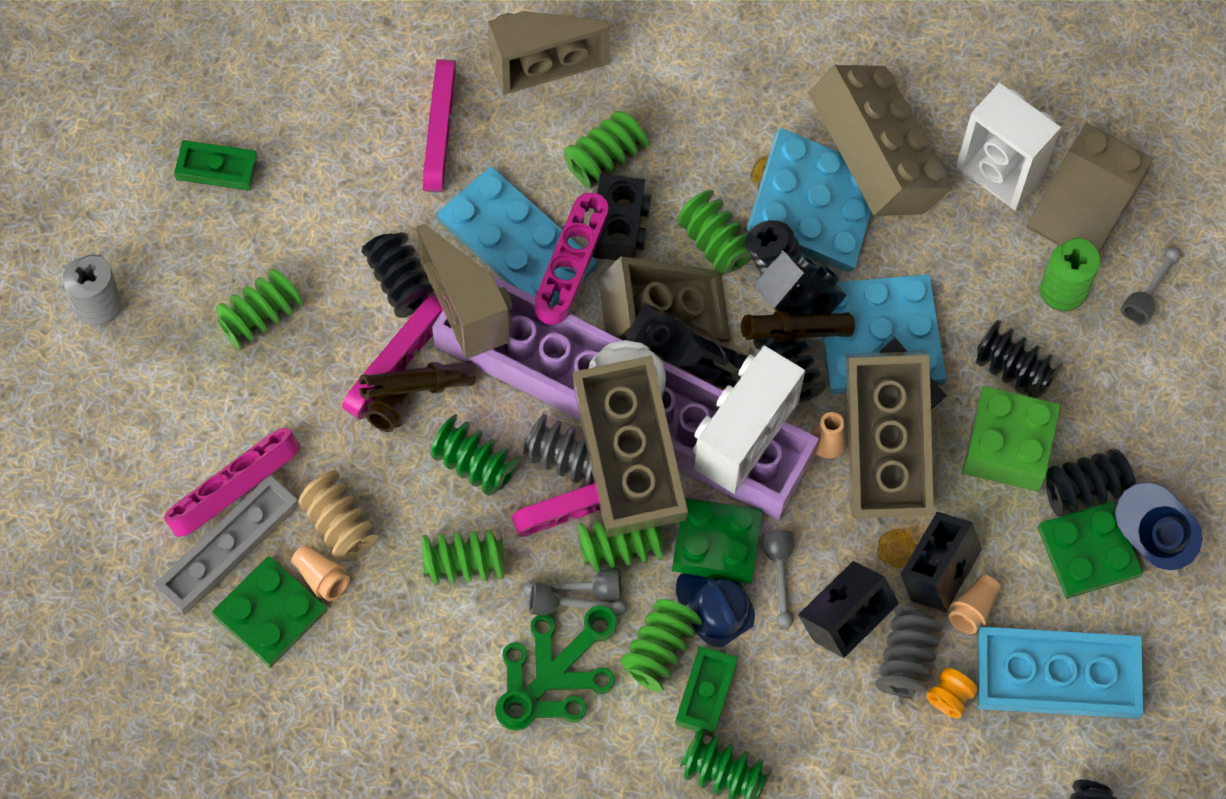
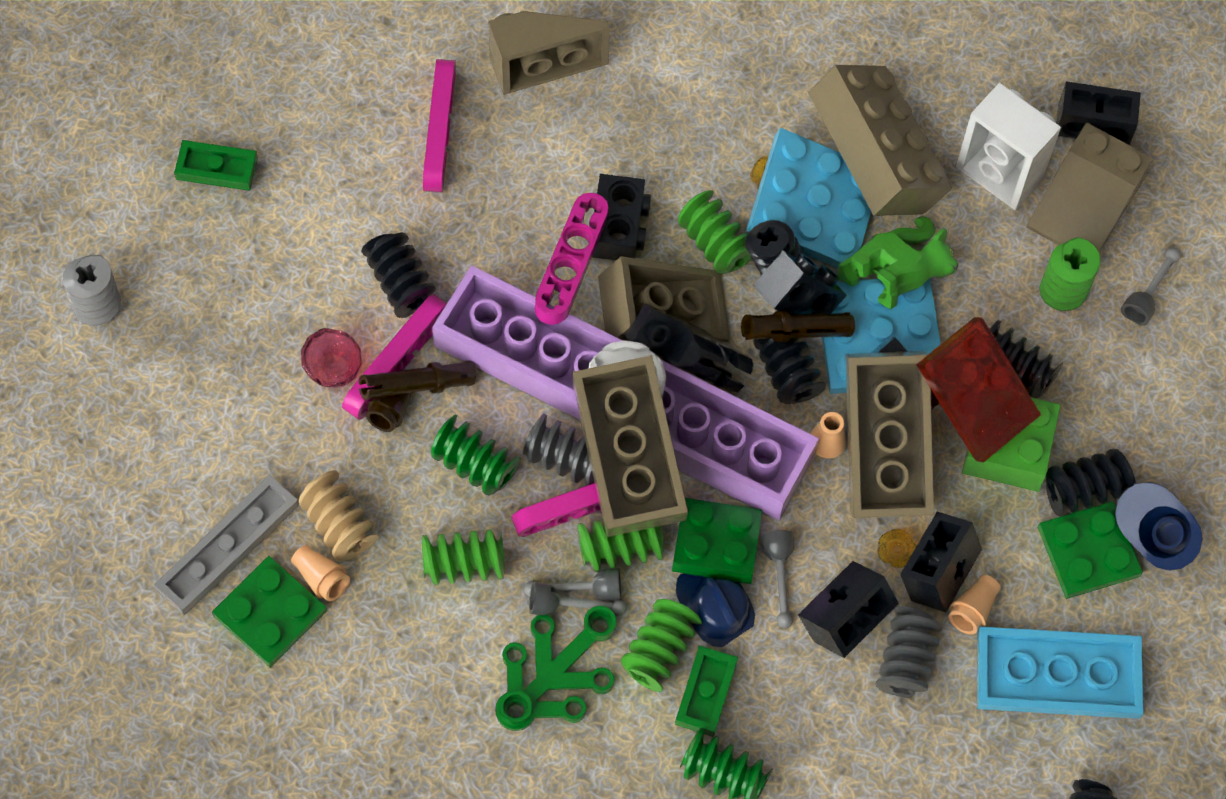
dark pink beam [164,428,301,537] -> none
bright green piece [216,268,303,350] -> none
dark tan slope [417,224,513,359] -> none
medium azure plate [436,166,598,307] -> none
bright green piece [564,111,649,188] -> none
white brick [693,346,805,494] -> none
light orange wheel [926,667,978,719] -> none
none -> clear pink hair [301,328,363,388]
none -> bright green animal [838,216,959,310]
none -> clear red plate [916,317,1041,463]
none -> black brick [1056,81,1141,145]

